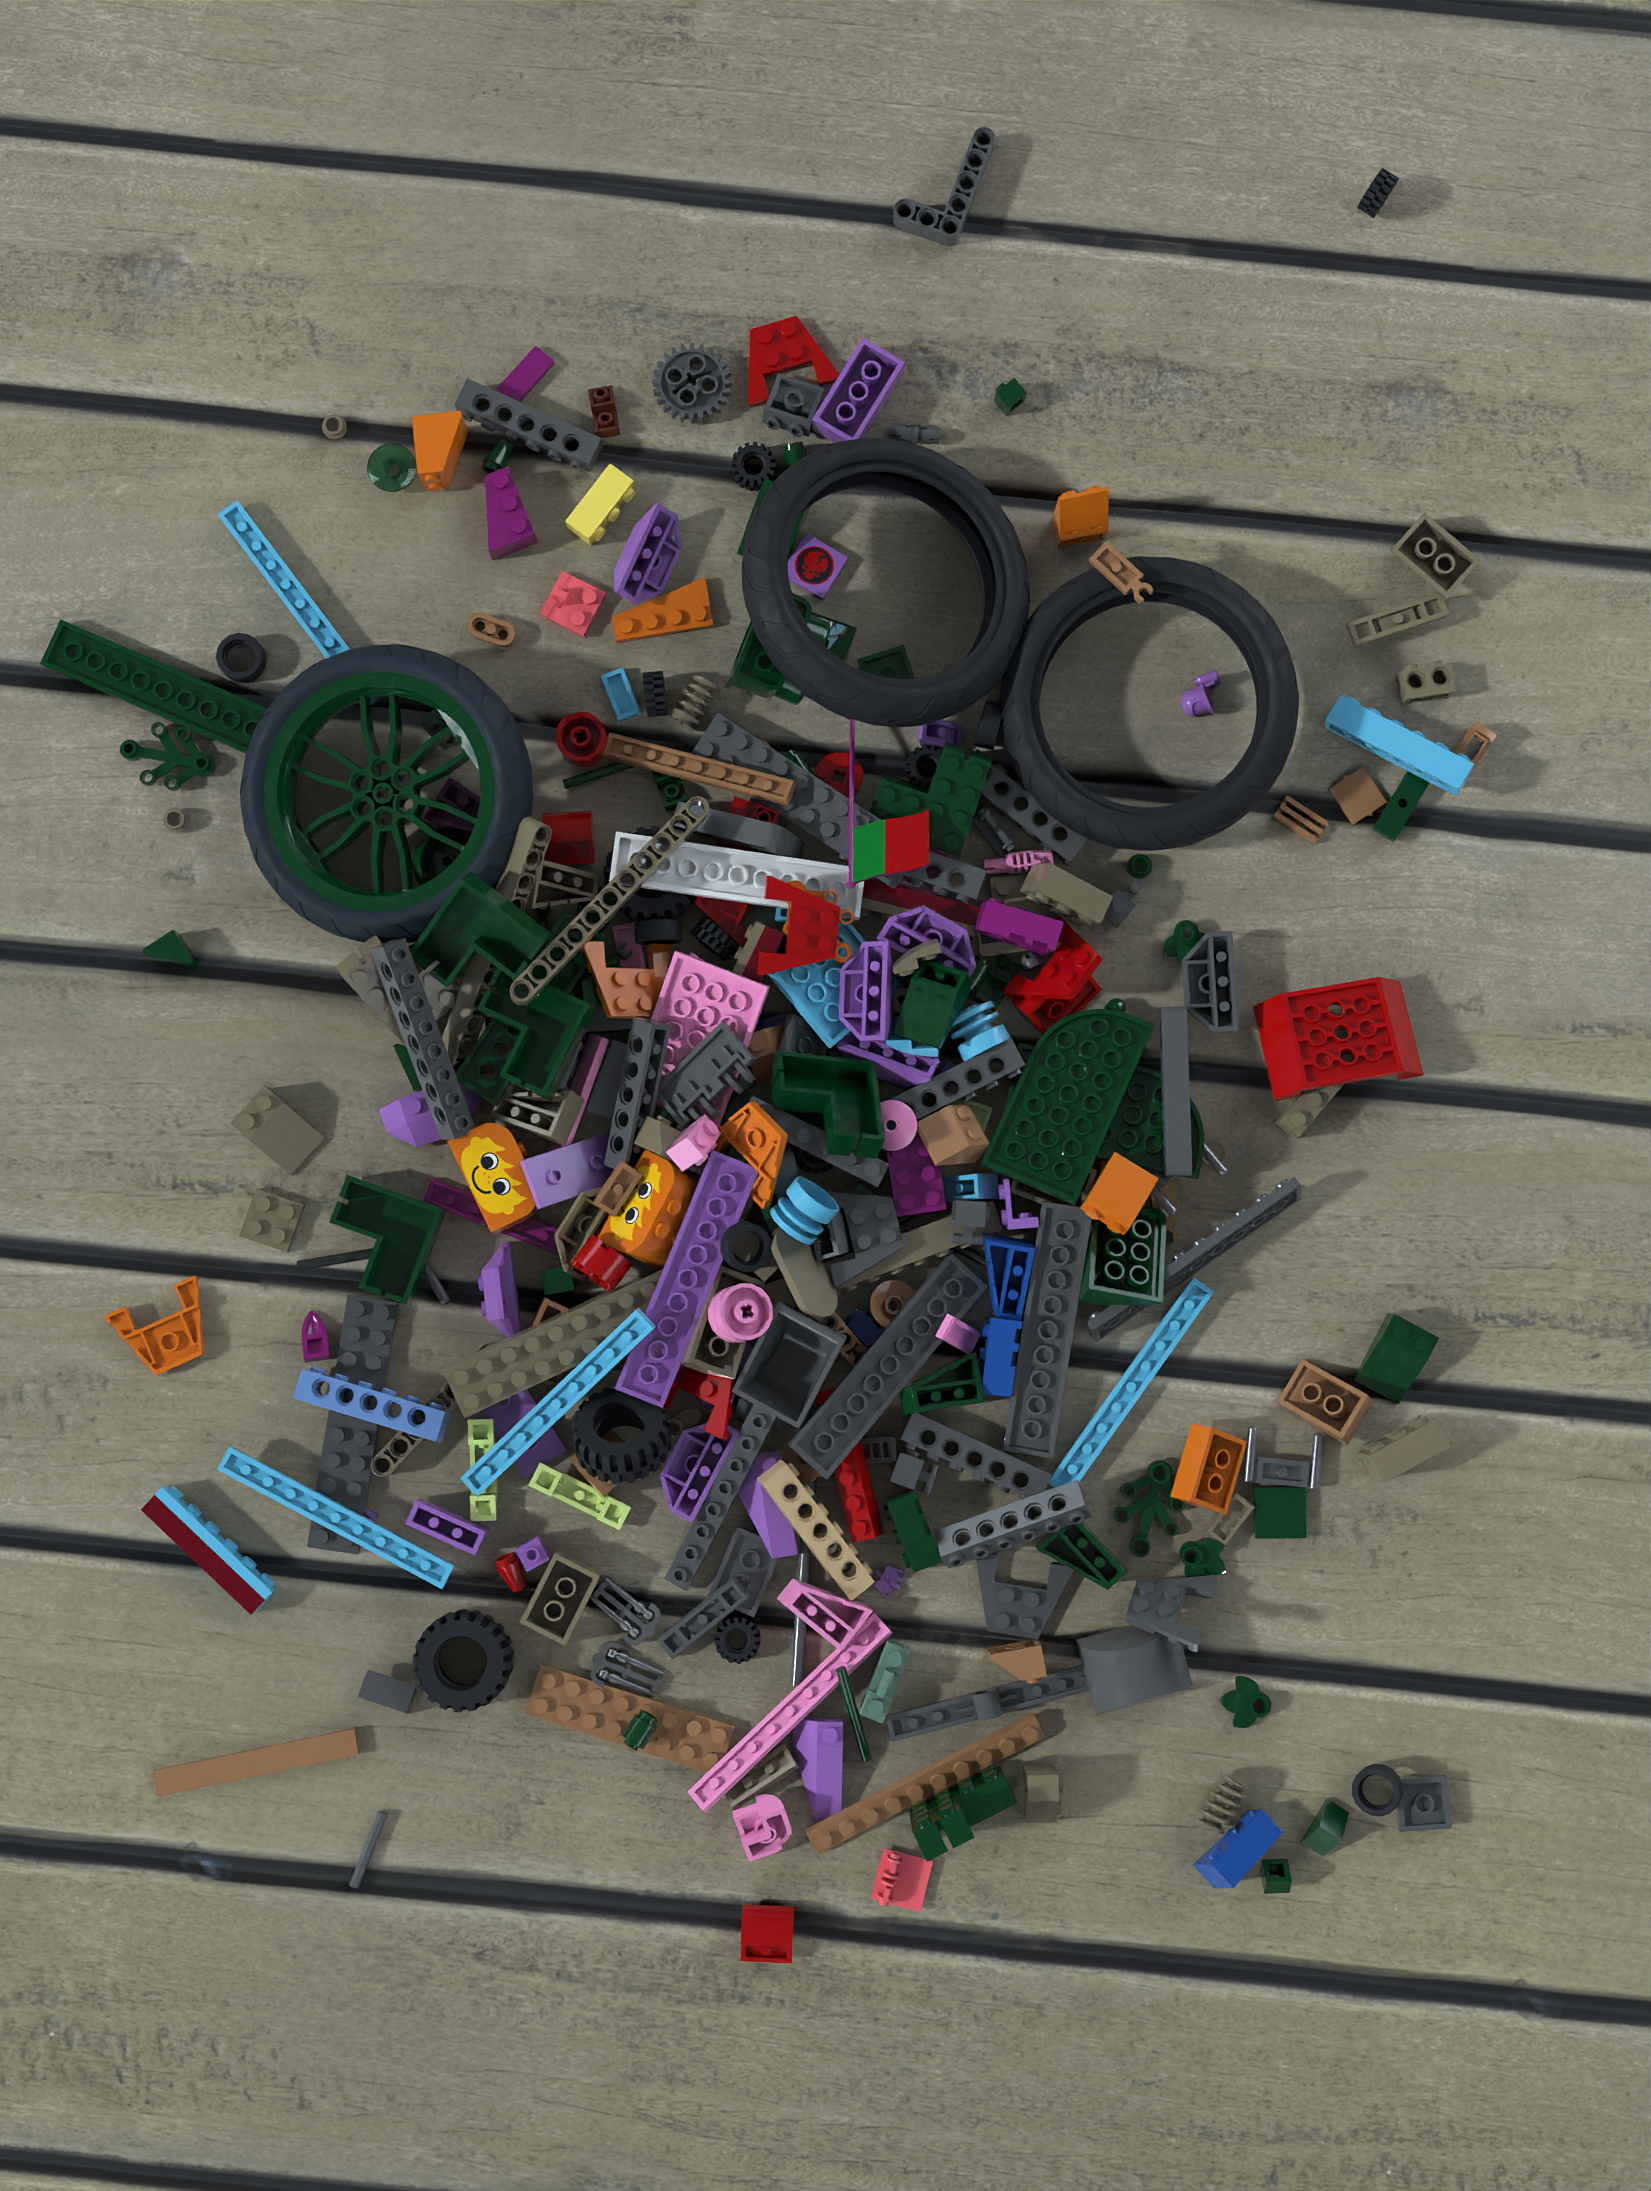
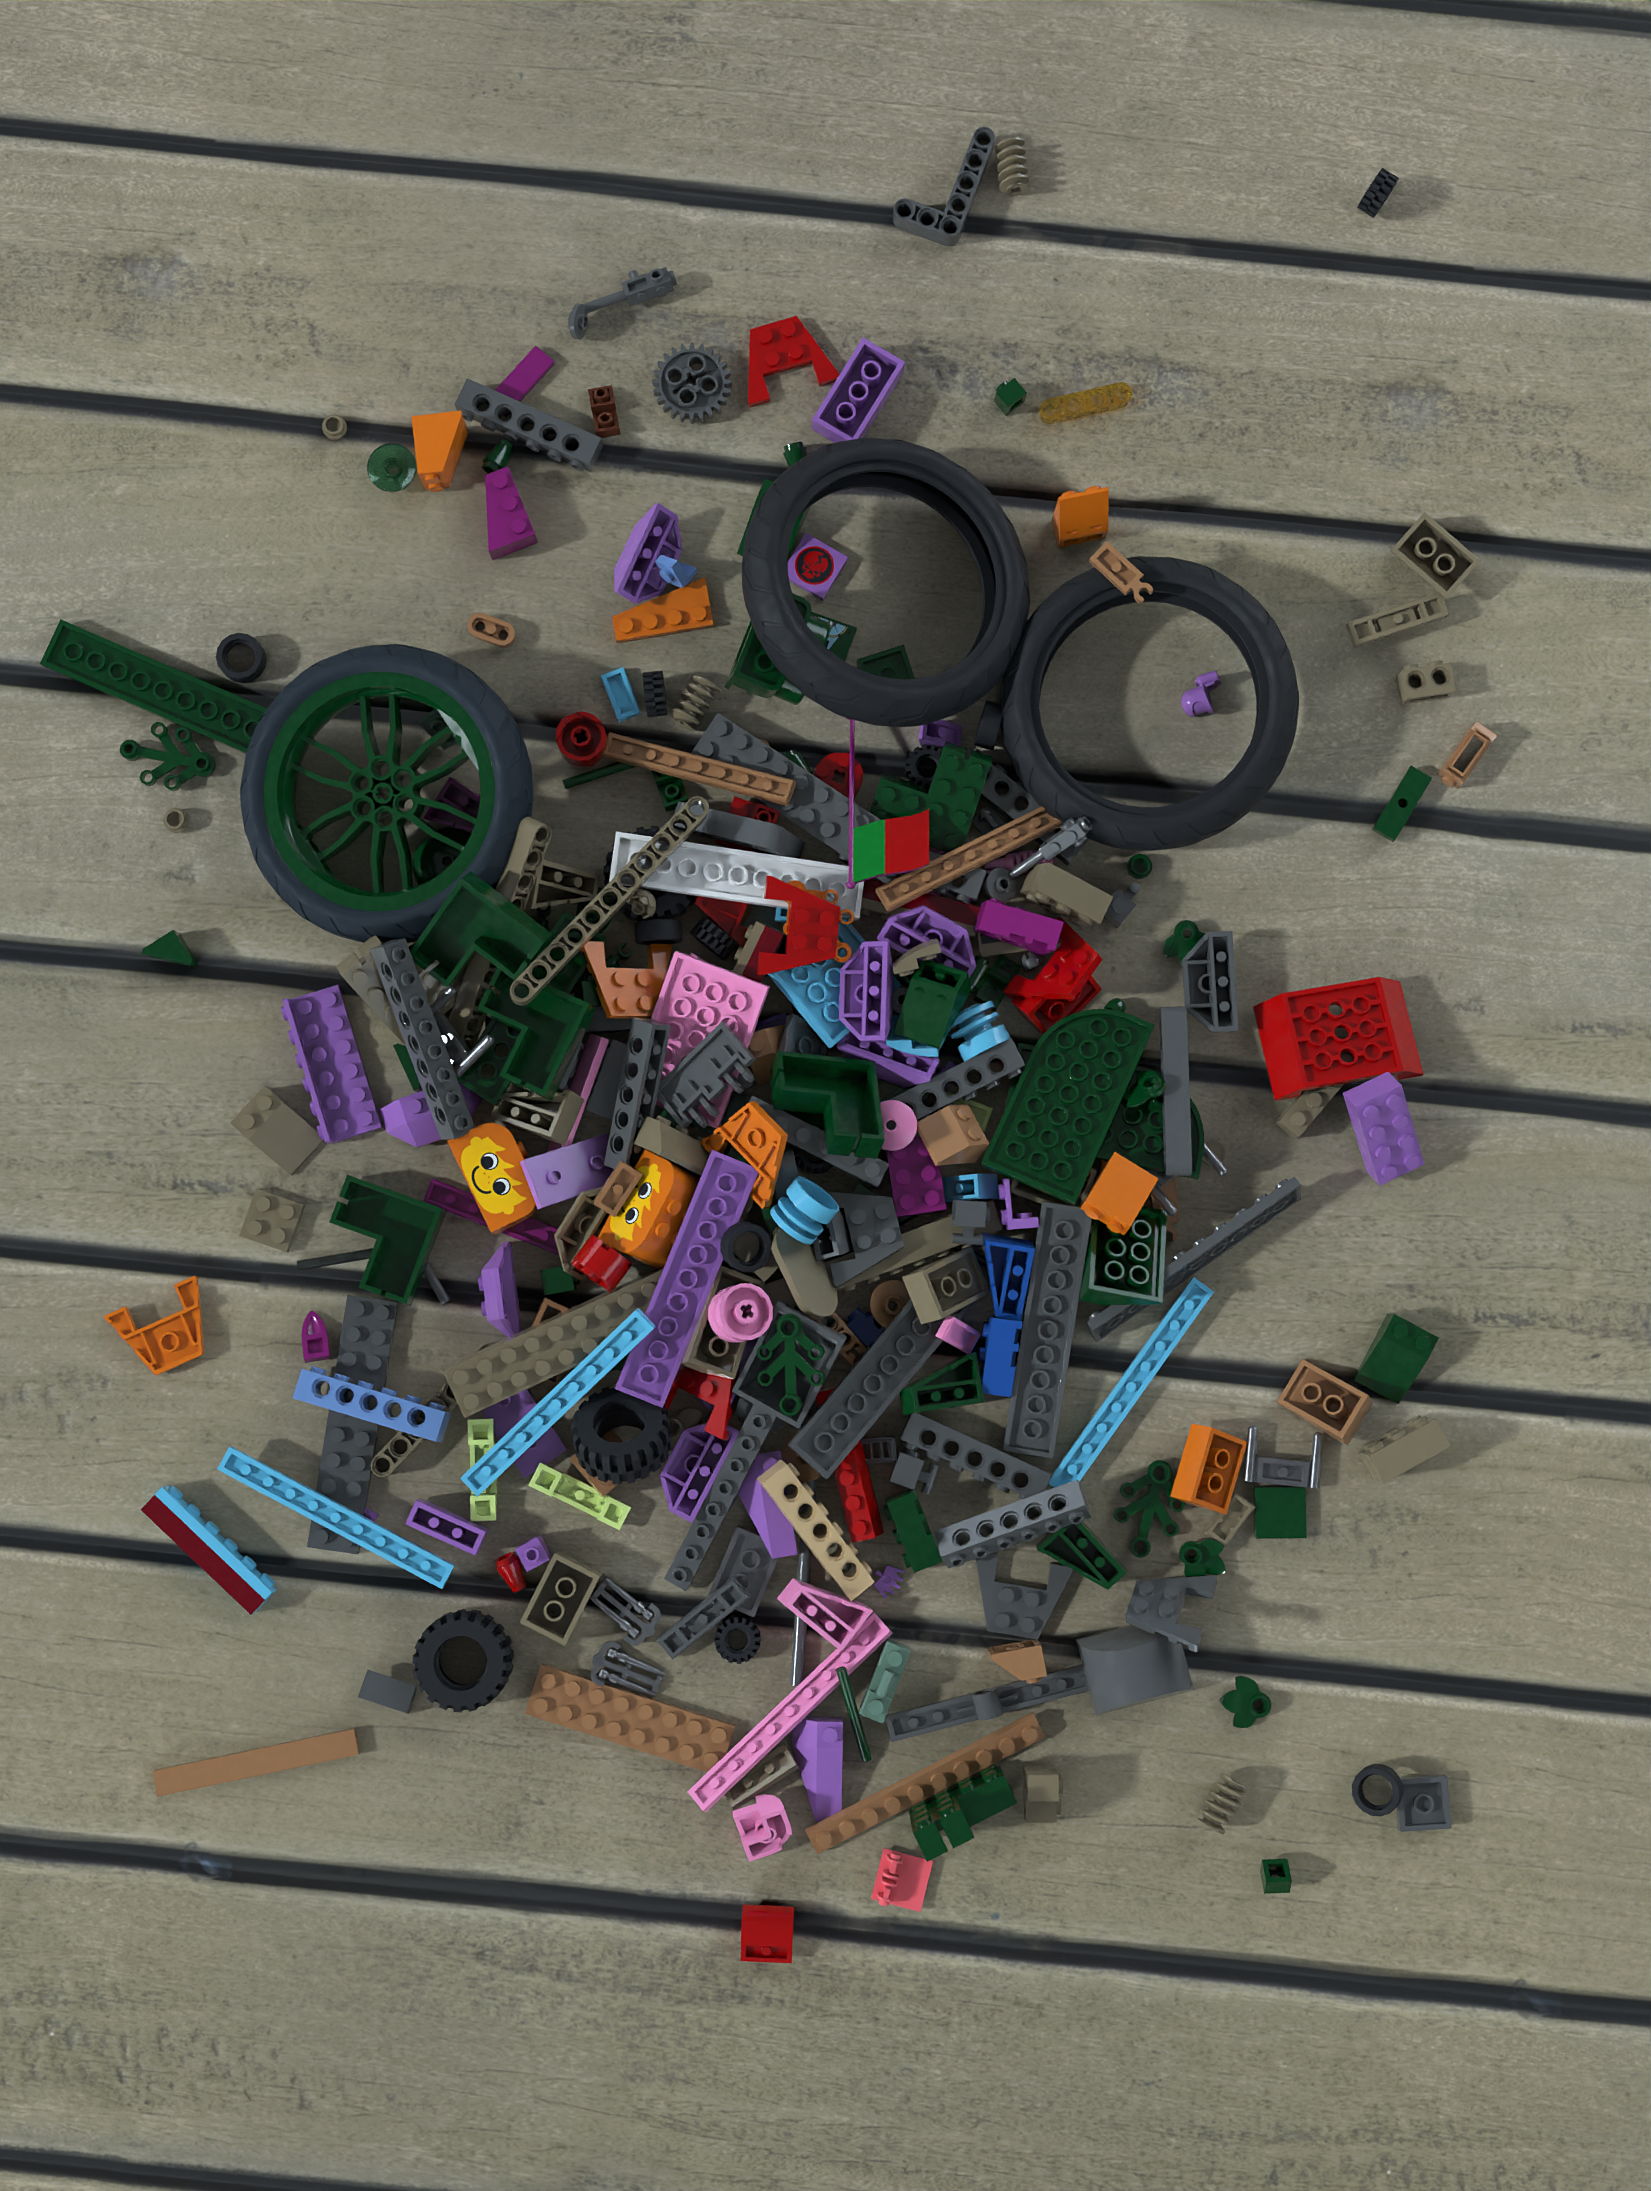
medium azure plate [217,500,382,705] -> none
dark grey bar [349,1811,388,1888] -> none
coral hinge [540,571,607,638] -> none
red brick [541,811,595,865] -> none
light yellow brick [565,464,635,546] -> none
bright pink tile [612,921,647,969] -> none
dark green brick [622,1709,658,1751] -> none
bright pink brick [666,1115,721,1172] -> none
black tyre [731,442,776,491] -> none
dark grey plate [762,374,825,437] -> none
dark grey pin [891,423,941,444] -> none
blue wedge [1193,1809,1283,1888] -> none
medium nougat tile [1273,795,1329,844] -> none
dark green slope [1301,1798,1349,1857] -> none
medium azure brick [1325,695,1474,796] -> none
medium nougat piece [1328,767,1387,825] -> none
none -> medium lavender bracket [281,985,383,1144]
none -> flat silver plate [430,985,494,1078]
none -> dark grey piece [568,267,677,340]
none -> dark tan plate [627,889,656,919]
none -> medium blue bracket [655,555,698,588]
none -> dark green plant [757,1313,825,1416]
none -> medium nougat tile [876,806,1062,912]
none -> dark tan slope [902,1246,990,1324]
none -> dark grey piece [984,816,1092,903]
none -> dark tan piece [995,137,1030,196]
none -> clear yellow beam [1038,382,1132,424]
none -> dark green plate [1123,1071,1166,1107]
none -> medium lavender brick [1343,1072,1425,1186]

